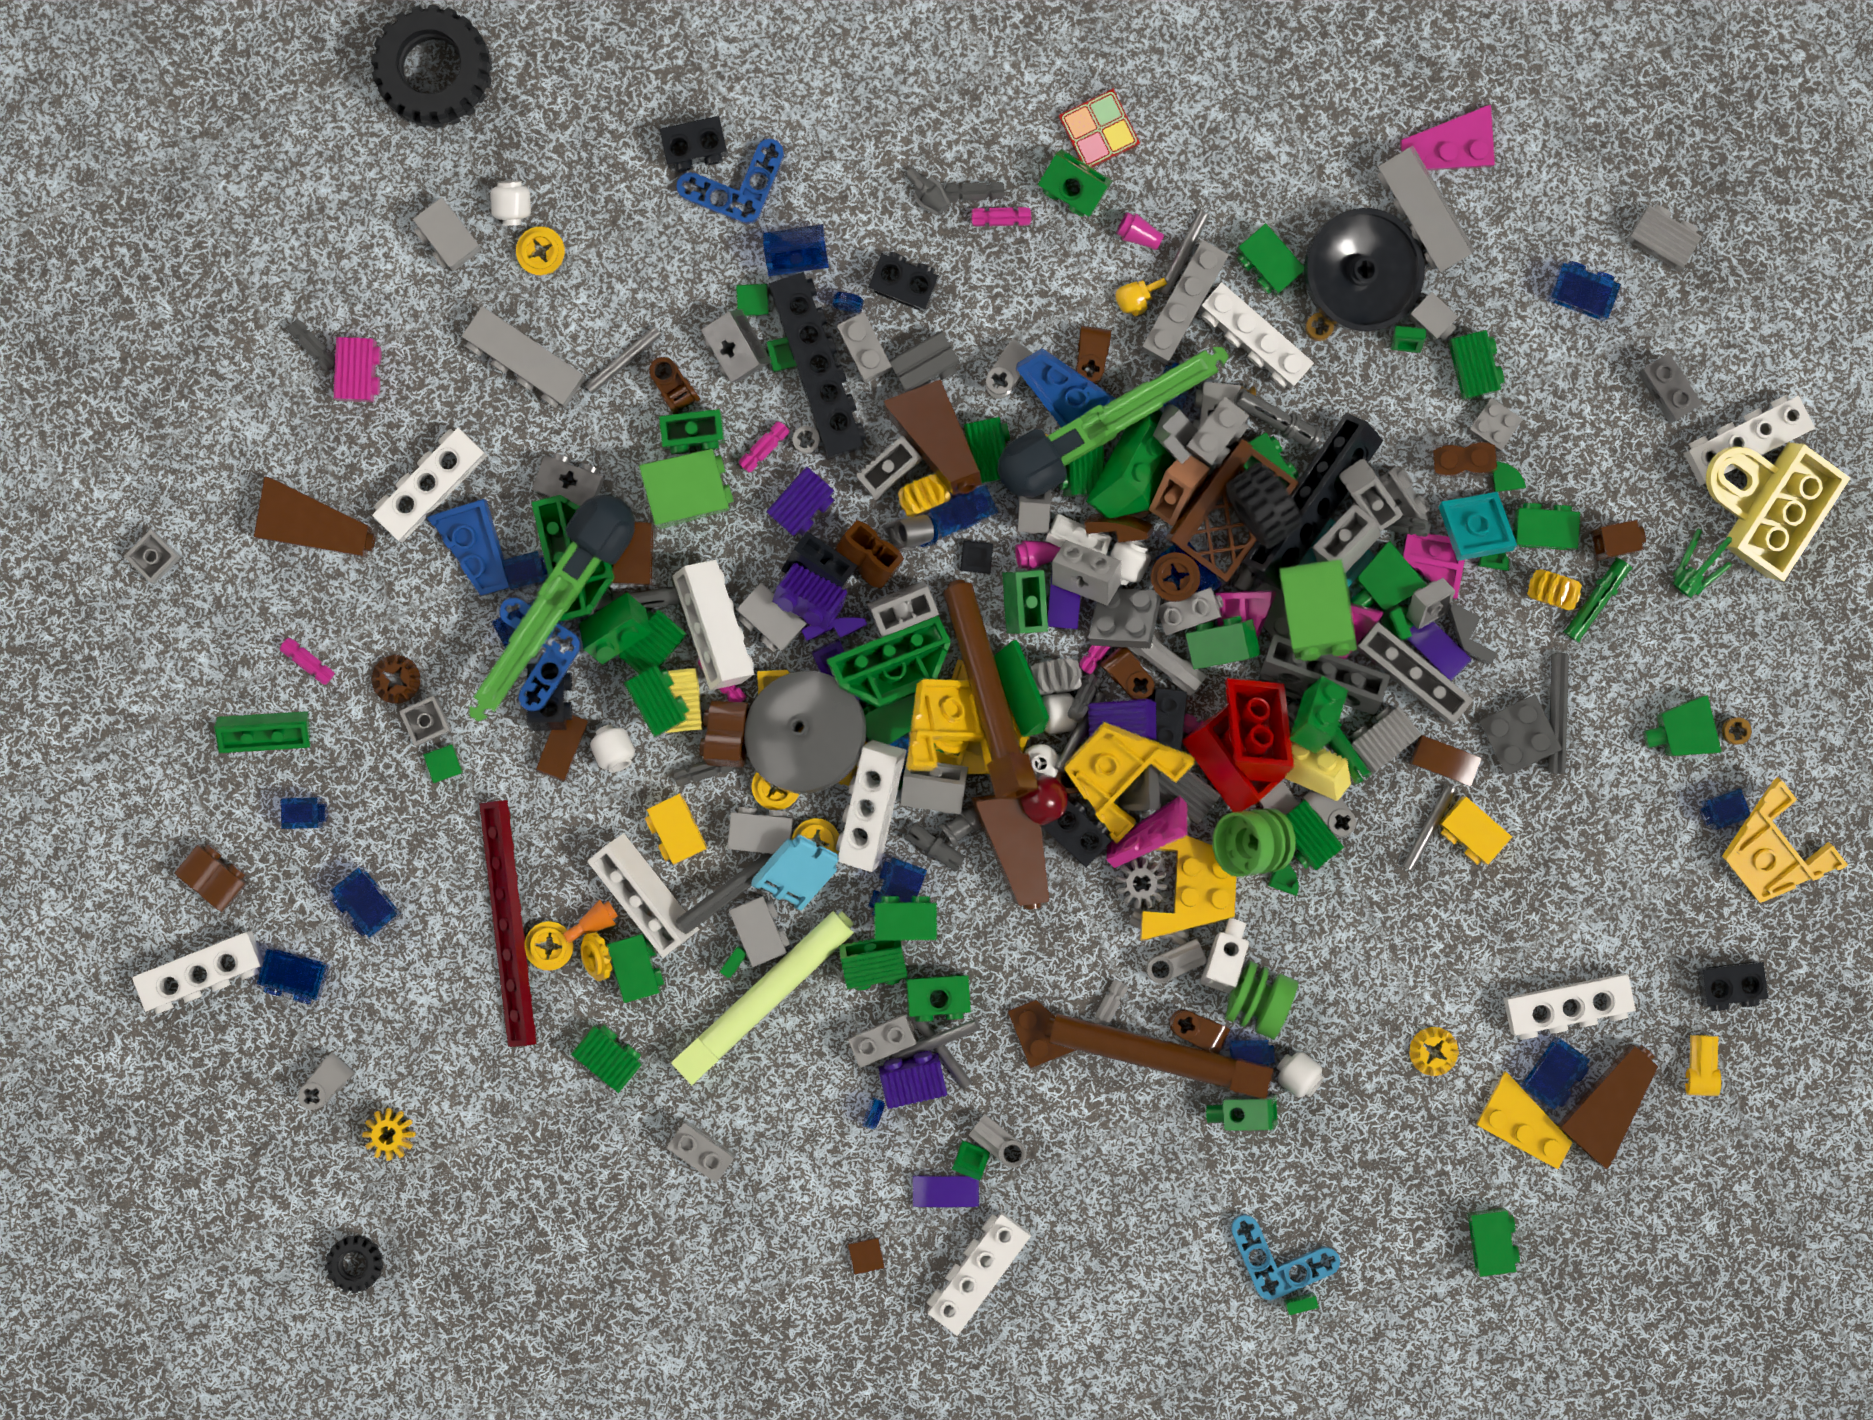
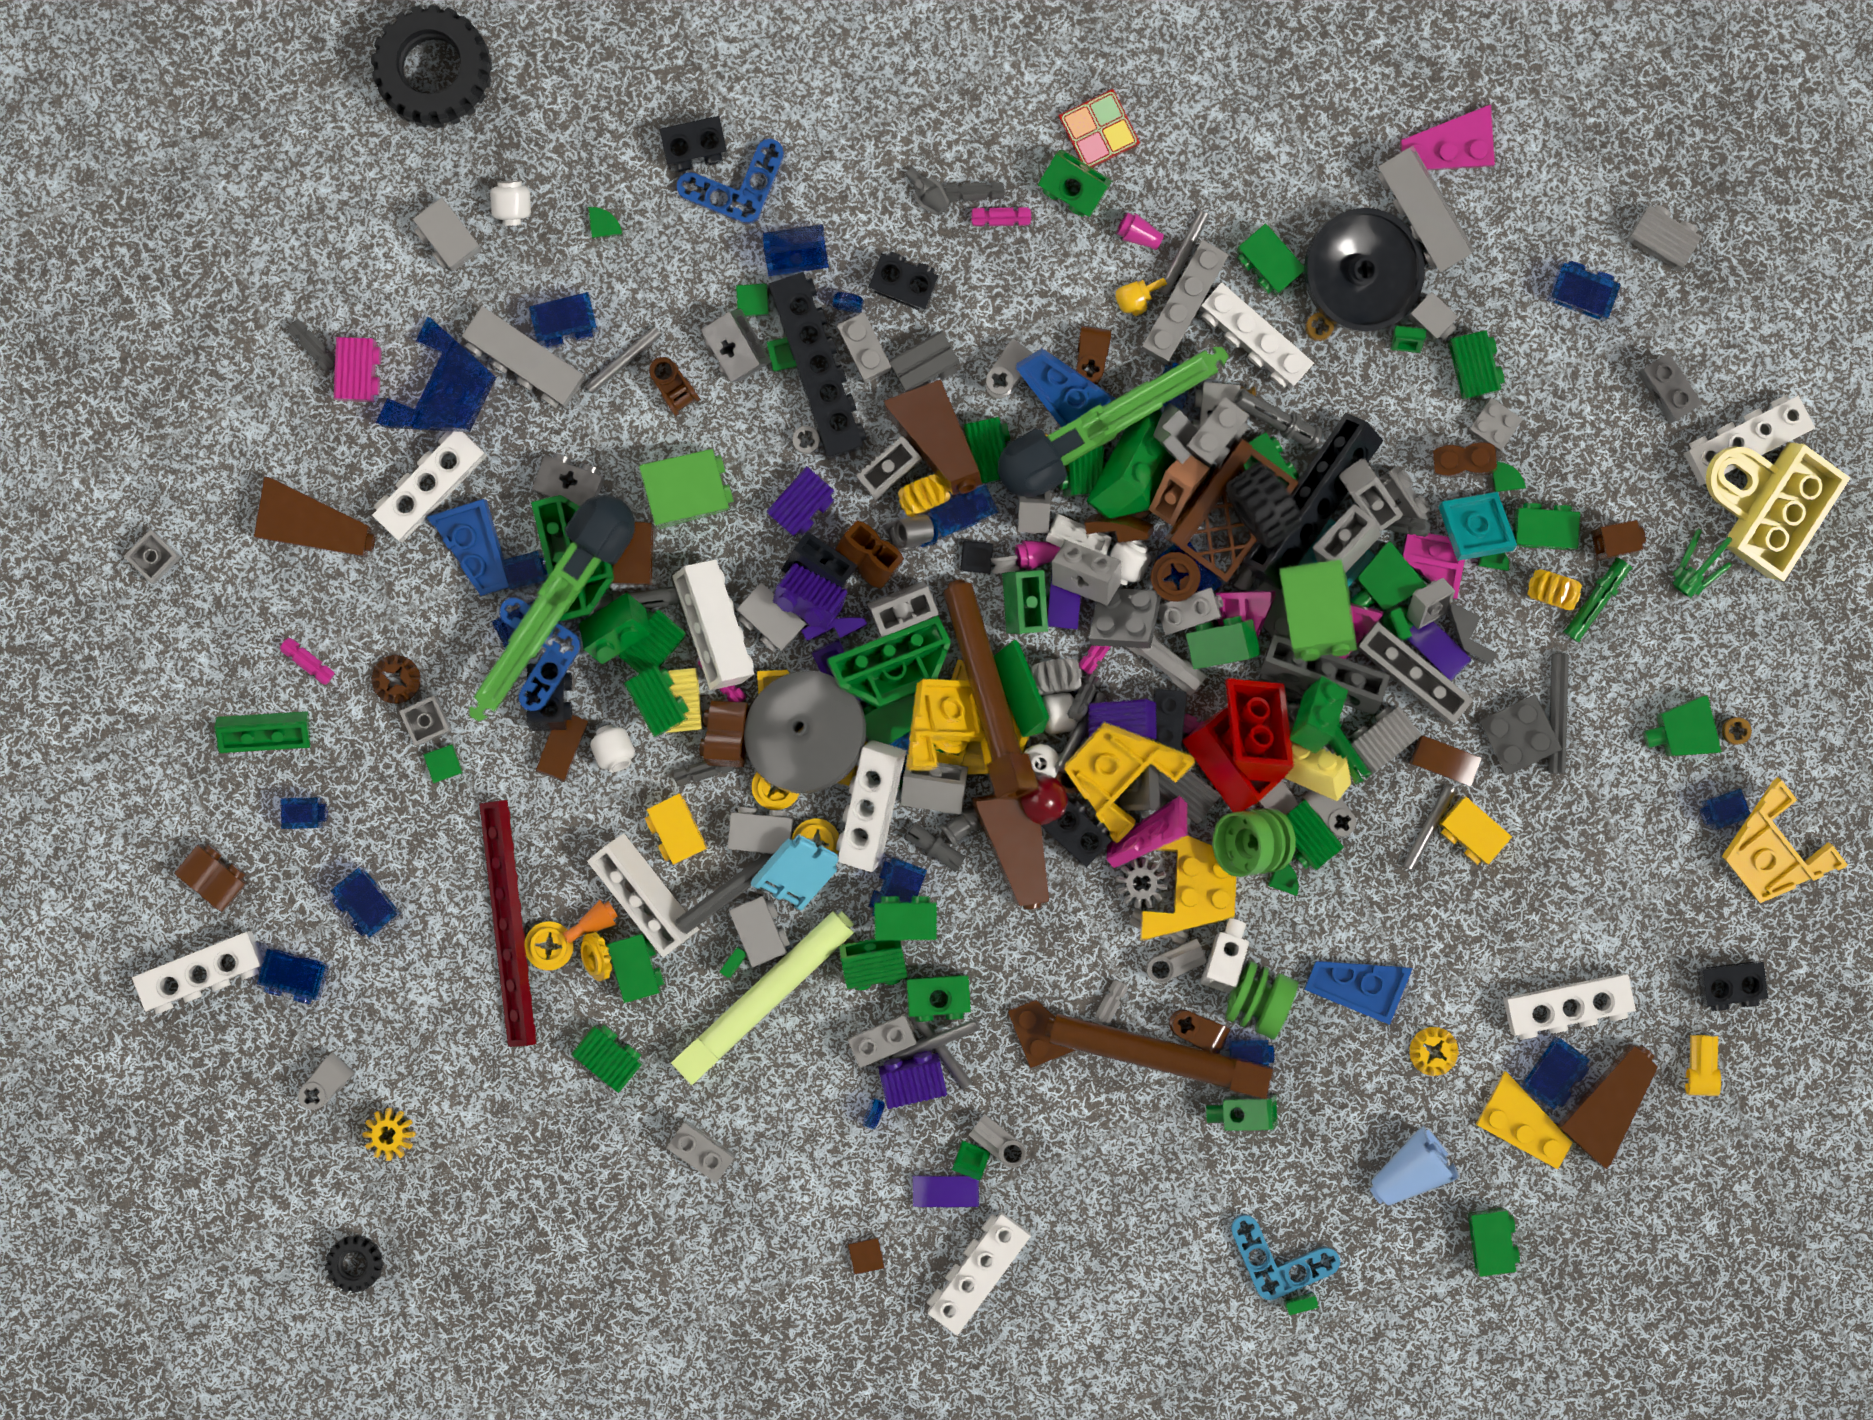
yellow gear [516,227,565,276] -> none
green brick [659,409,726,455] -> none
dark pink axle [739,421,789,473] -> none
reddish brown piece [1100,647,1154,700] -> none
white head [1277,1052,1324,1098] -> none
none -> clear blue wing [375,317,496,432]
none -> clear blue brick [529,292,599,349]
none -> green tile [588,207,623,239]
none -> light grey bush [991,555,1020,574]
none -> blue wing [1304,961,1413,1025]
none -> light blue cone [1370,1126,1459,1206]

